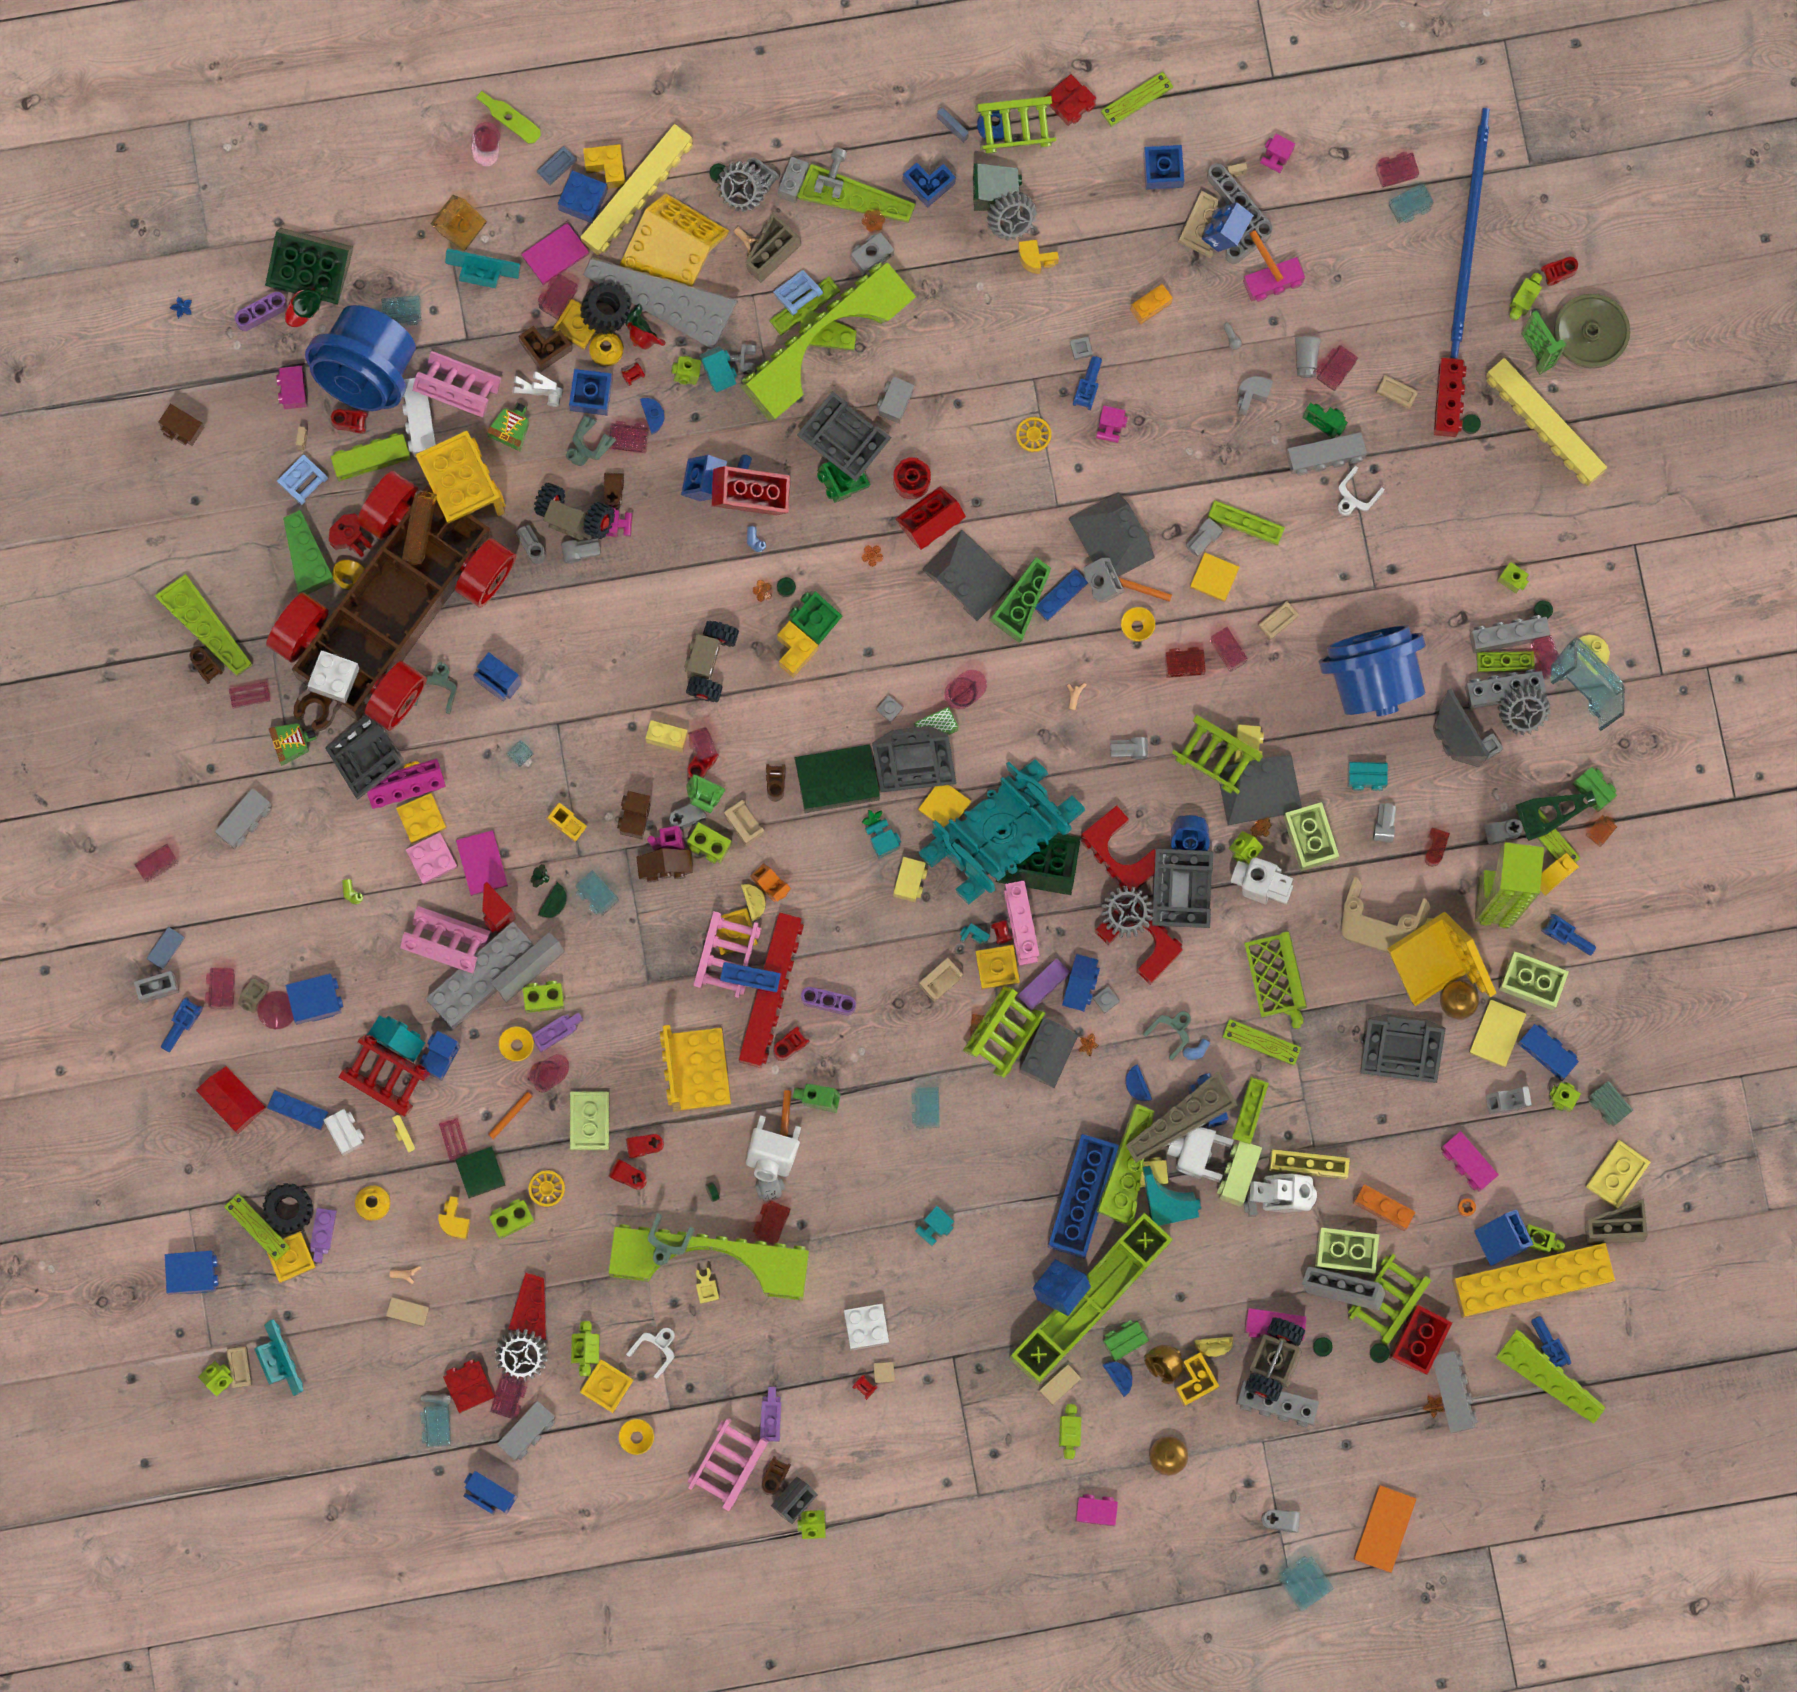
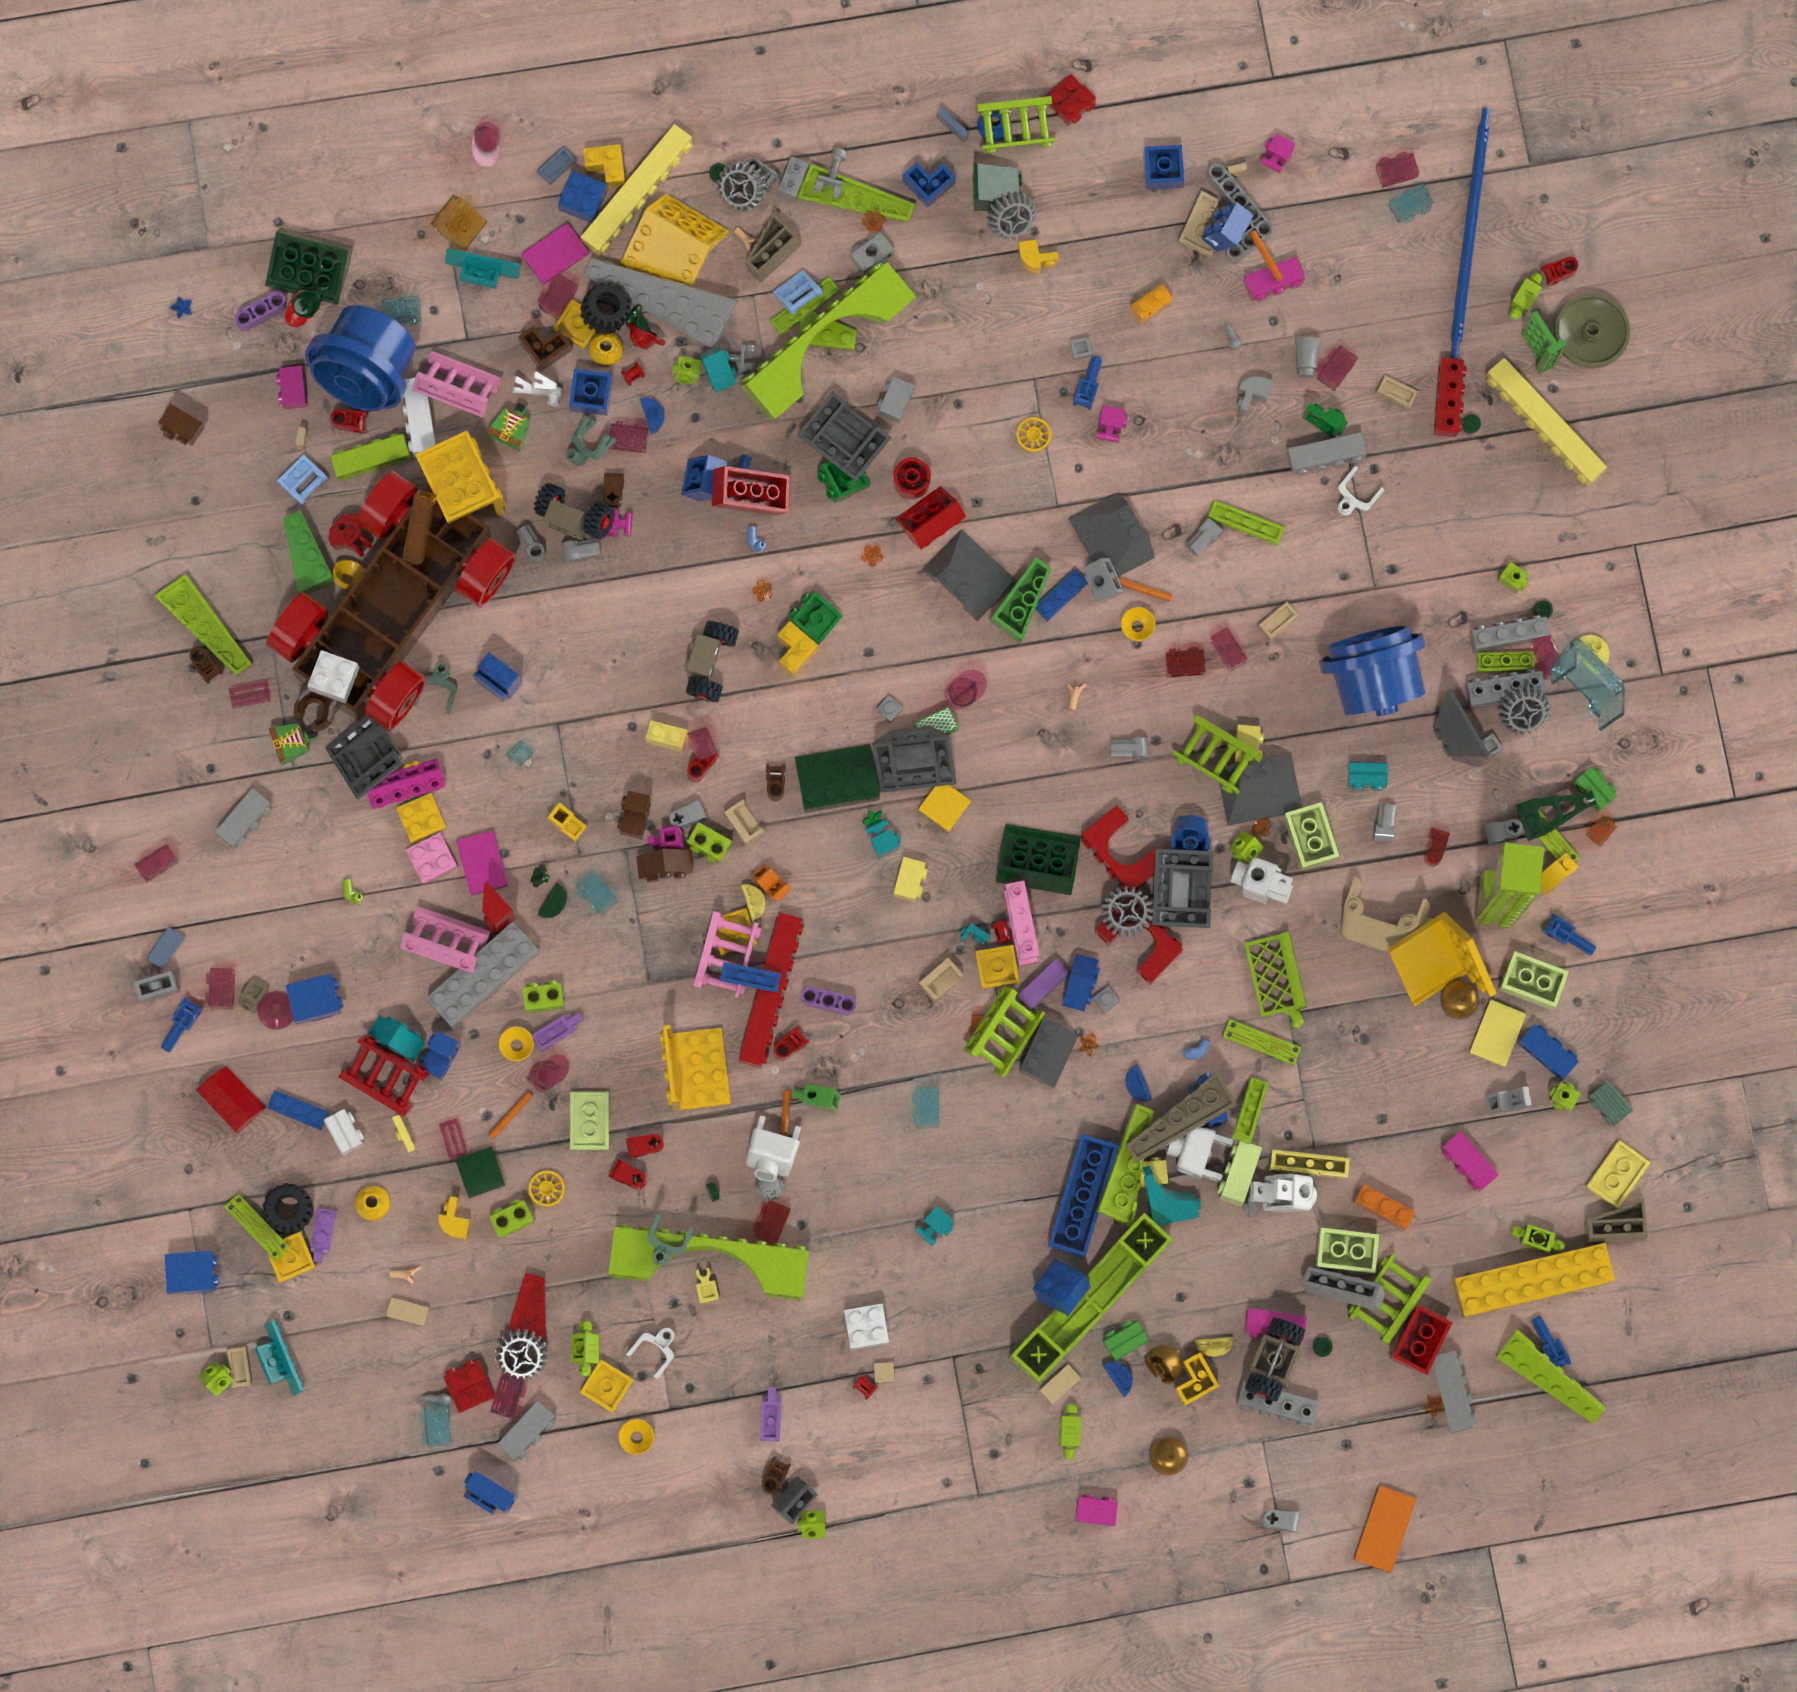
lime piece [476,91,541,144] -> none
light grey slope [491,932,565,1003] -> none
bright green piece [686,775,725,813] -> none
bright pink fence [688,1418,769,1511] -> none
dark green tile [777,577,796,597] -> none
teal piece [919,759,1085,905] -> none
lime tile [1101,72,1173,127] -> none
sand green piece [1143,1011,1191,1061] -> none
yellow tile [1190,553,1240,602] -> none
clear light blue brick [1278,1556,1334,1612] -> none
dark grey slope [1360,1014,1446,1083] -> none
dark green tile [1369,1343,1389,1363] -> none
orange bush [1458,1199,1476,1217] -> none
blue brick [1474,1209,1534,1266] -> none

